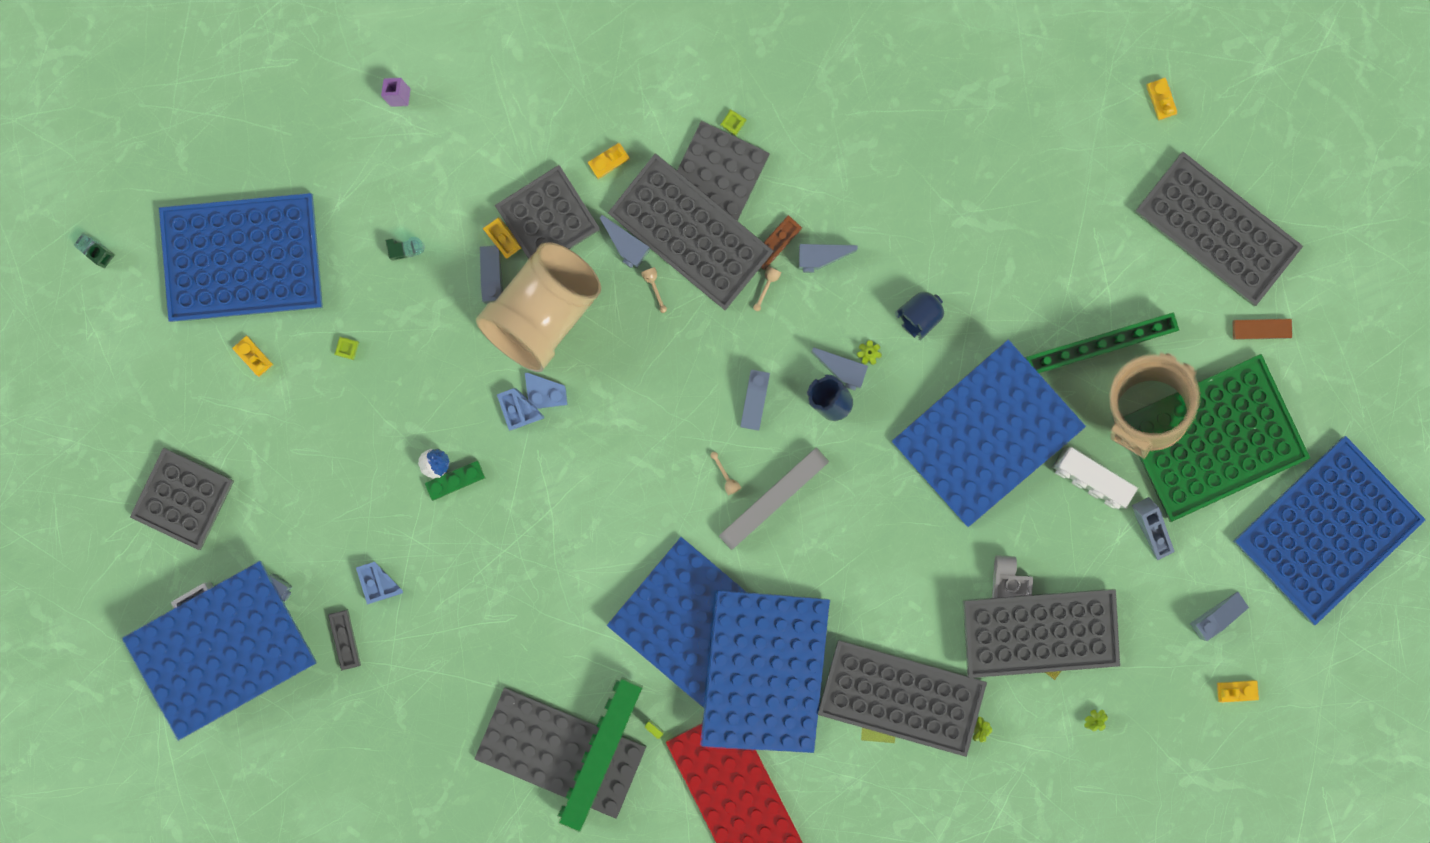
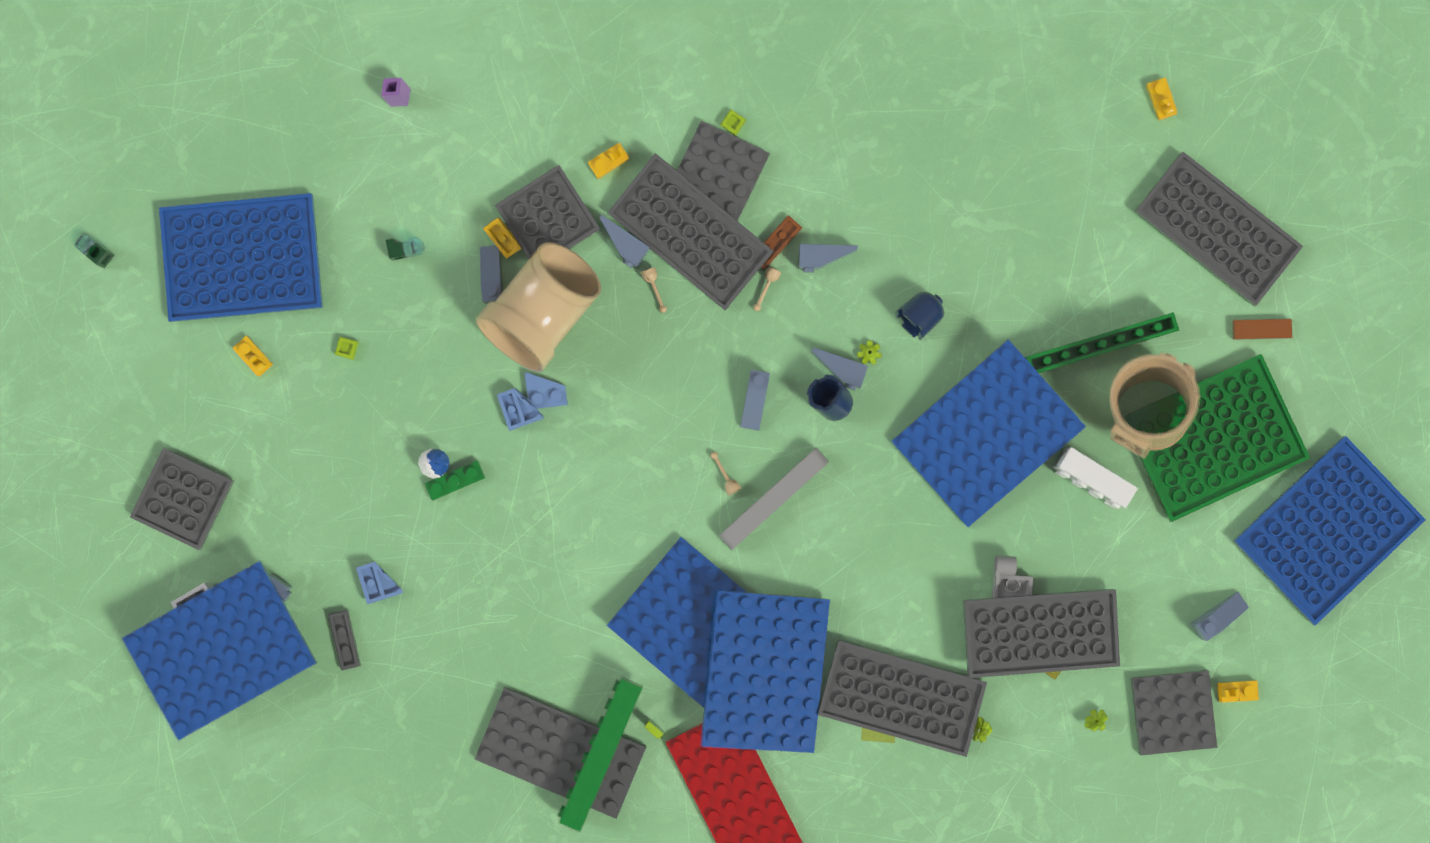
sand blue slope [1132,497,1175,560] -> none
none -> dark grey plate [1131,670,1217,755]

